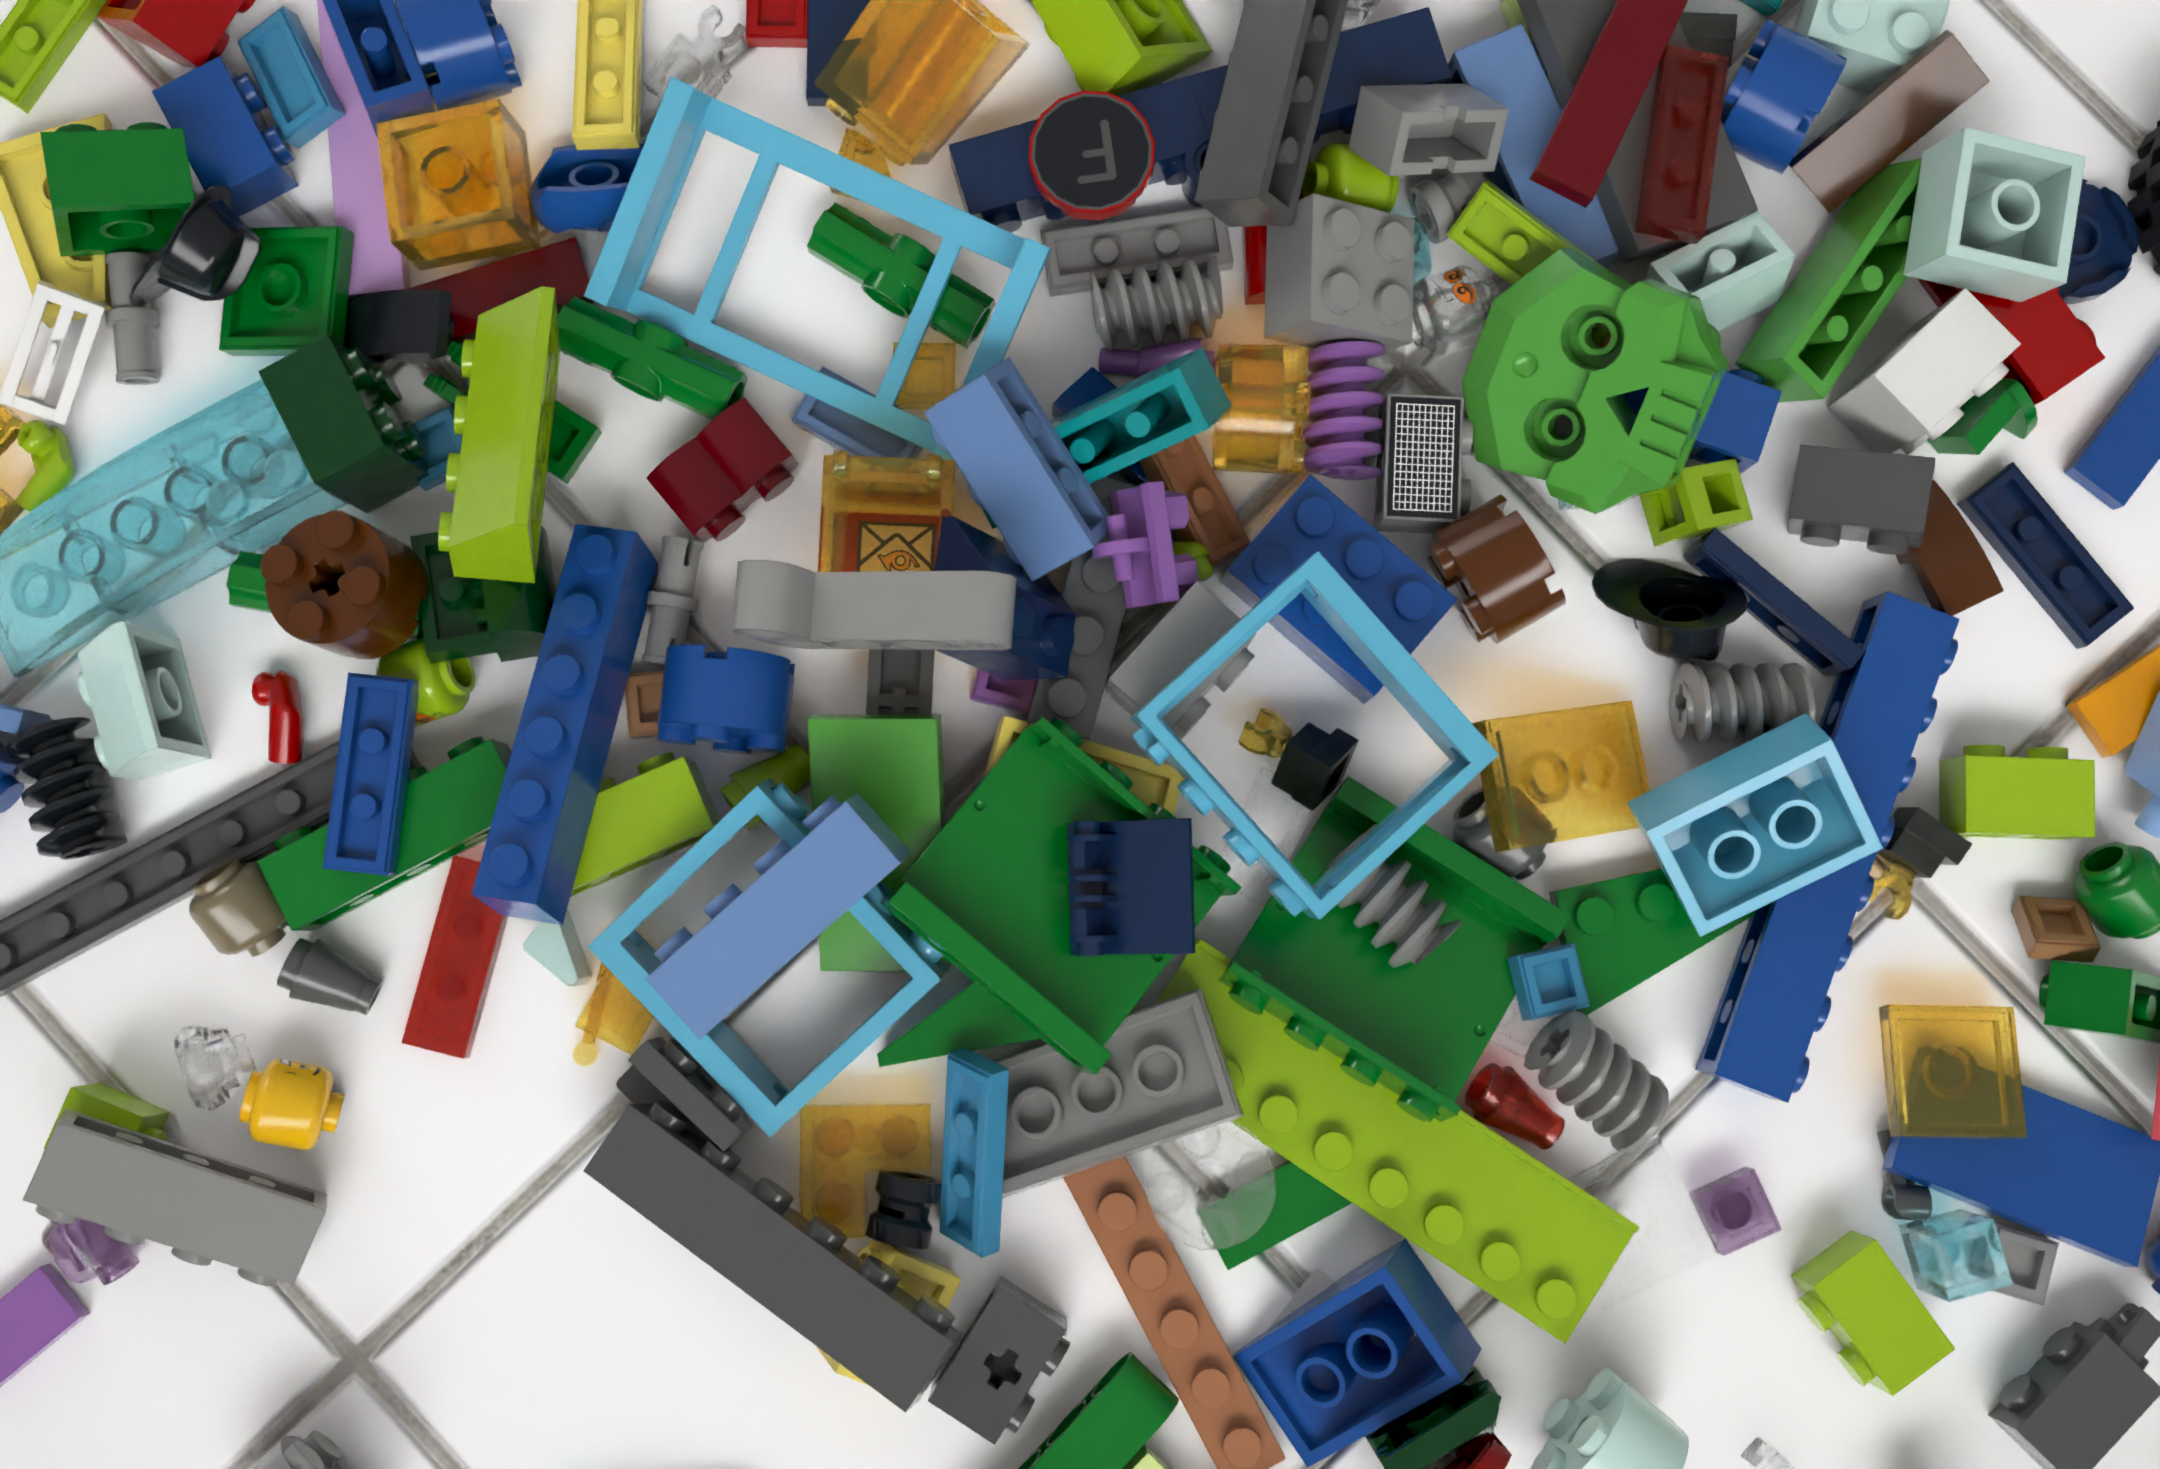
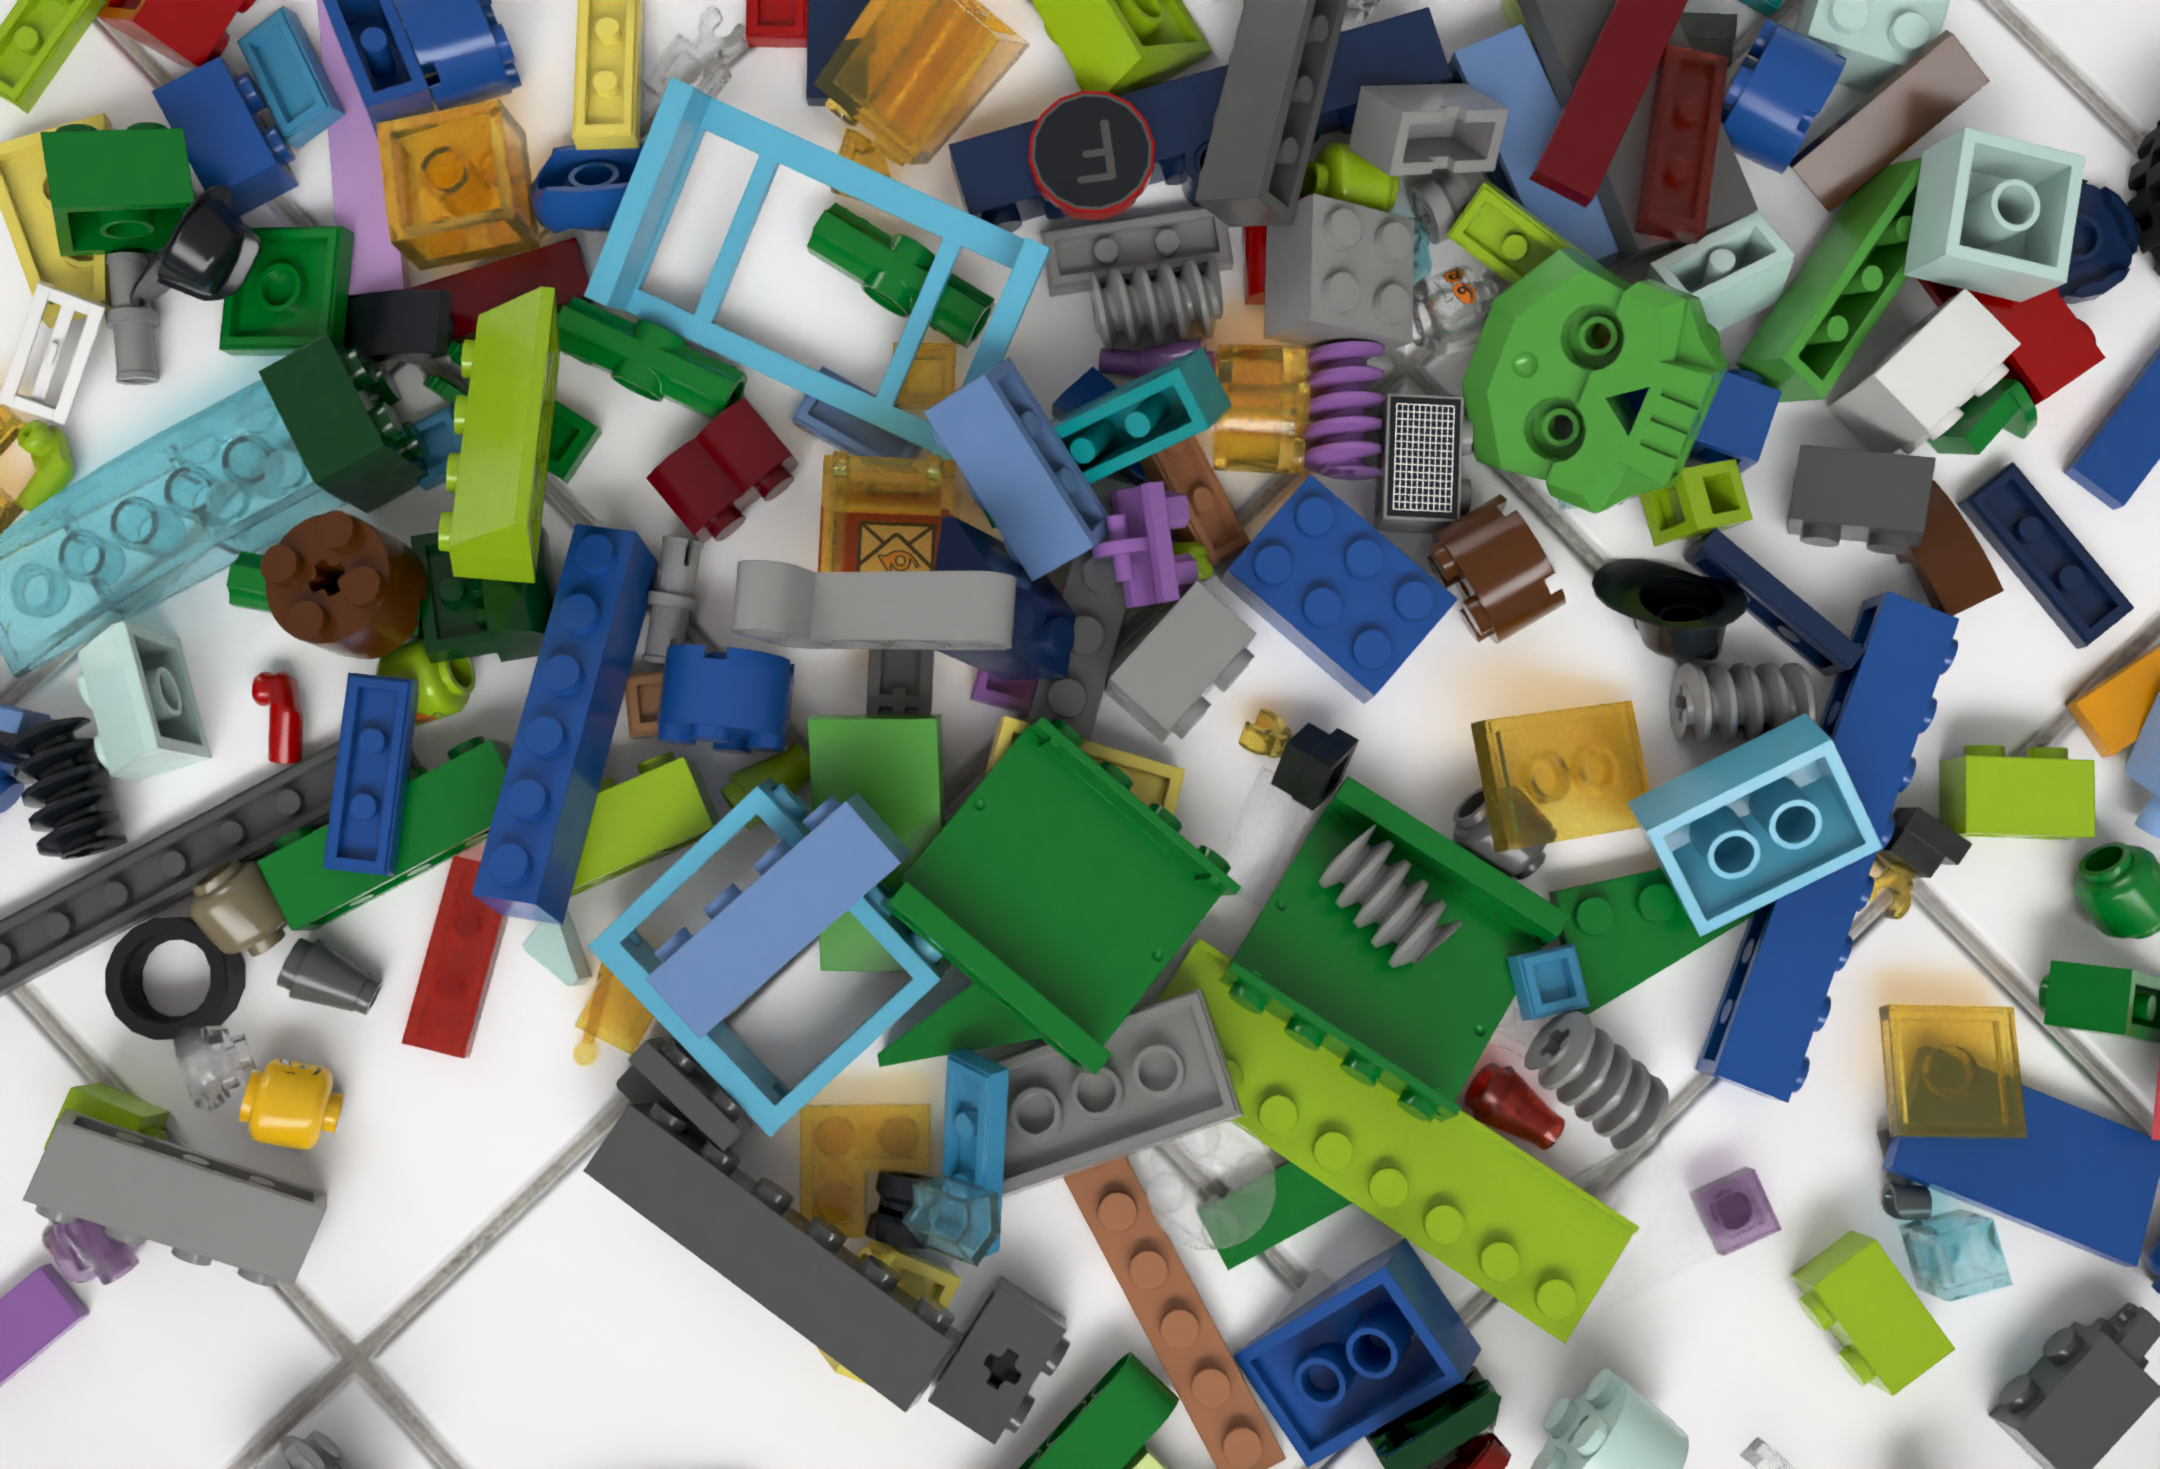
dark blue hinge [1066,818,1195,956] -> none
medium azure window [1130,551,1499,920] -> none
light grey tile [1971,1221,2059,1306] -> none
medium nougat tile [2011,895,2101,962] -> none
none -> black tyre [105,917,245,1040]
none -> clear light blue piece [902,1174,1001,1267]

